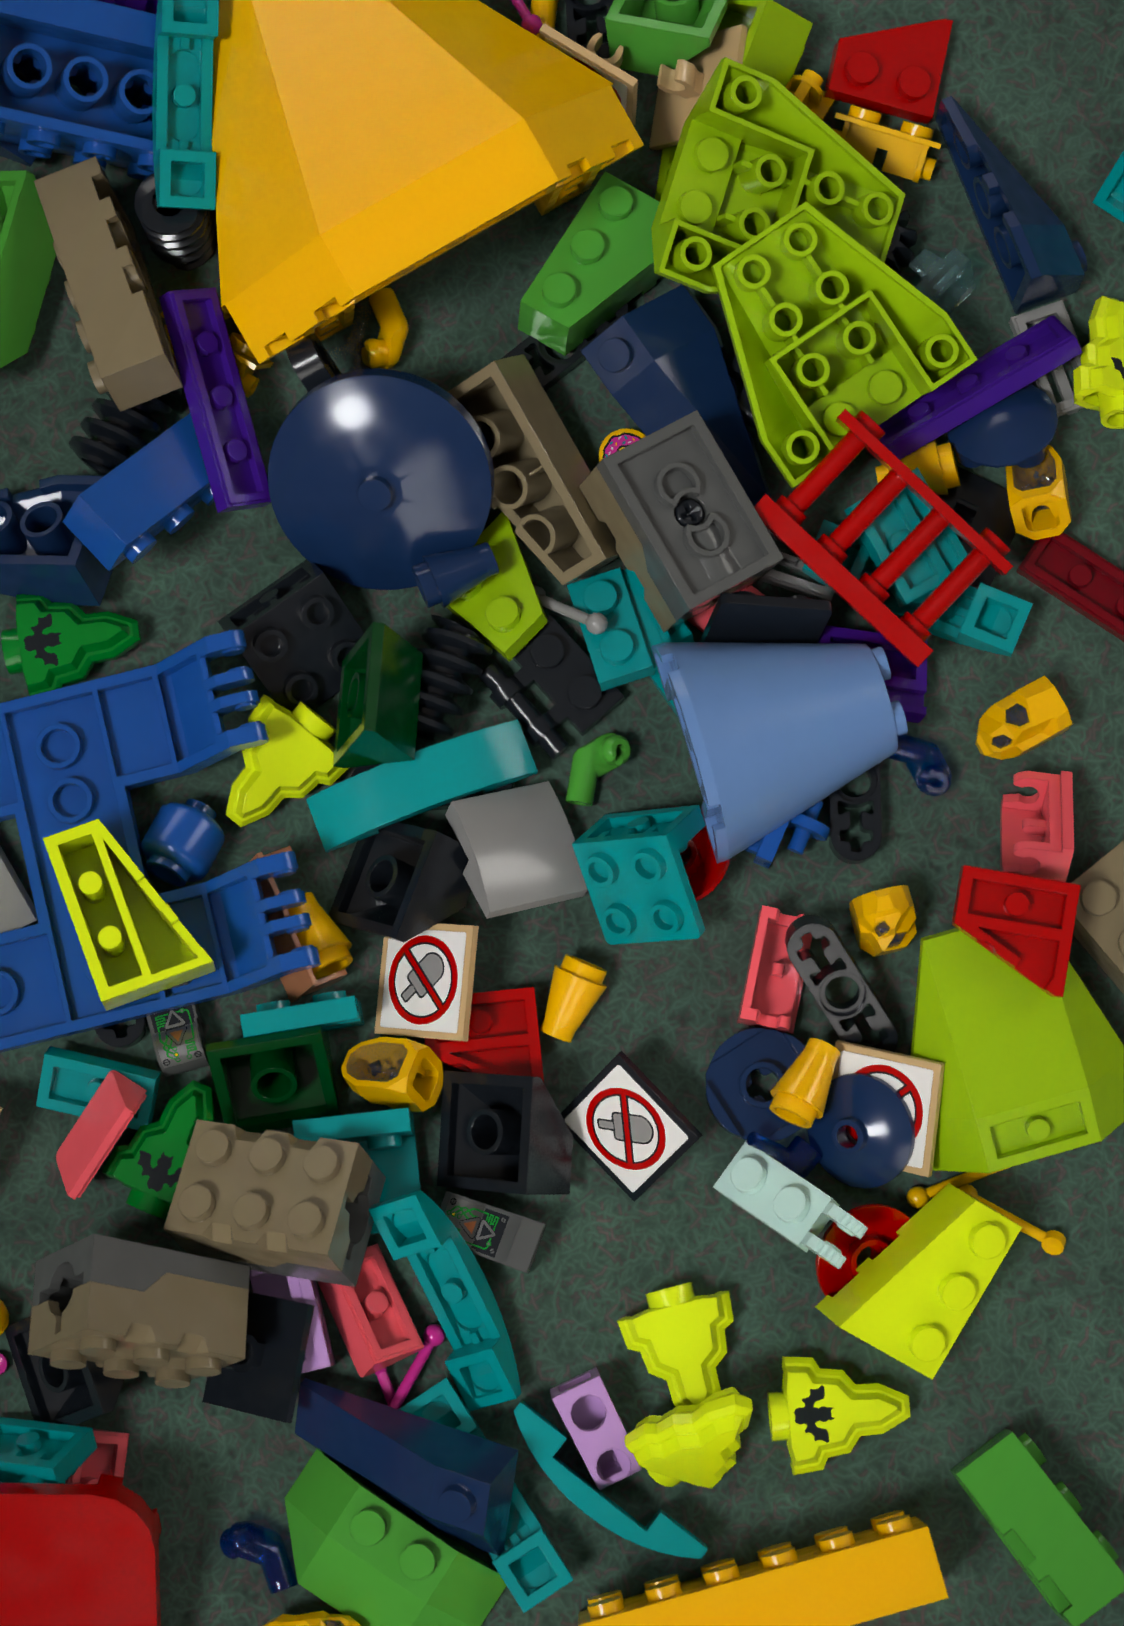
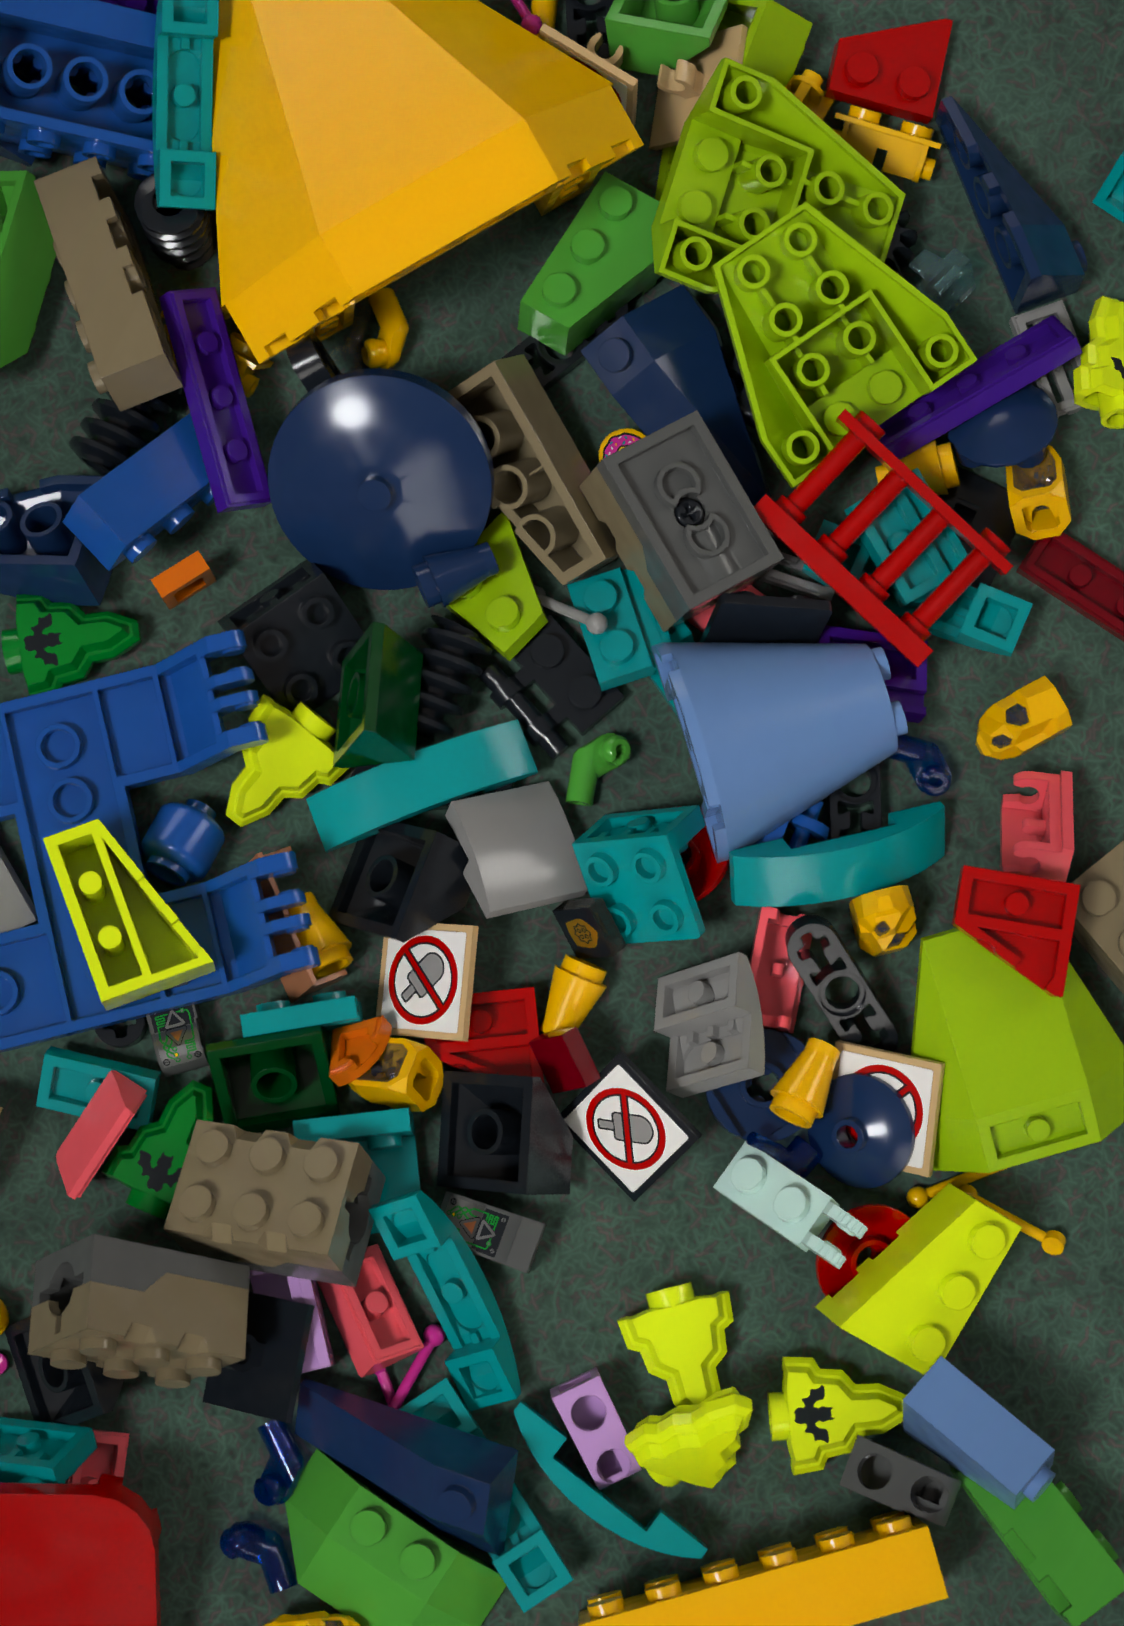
none -> orange tile [151,550,217,610]
none -> clear blue arm [253,1420,305,1507]
none -> orange tile [329,1015,392,1087]
none -> dark red tile [529,1026,601,1094]
none -> tile [552,897,626,959]
none -> light grey slope [654,952,765,1098]
none -> teal slope [729,801,945,907]
none -> dark grey leg [839,1435,962,1527]
none -> medium blue slope [903,1356,1056,1510]

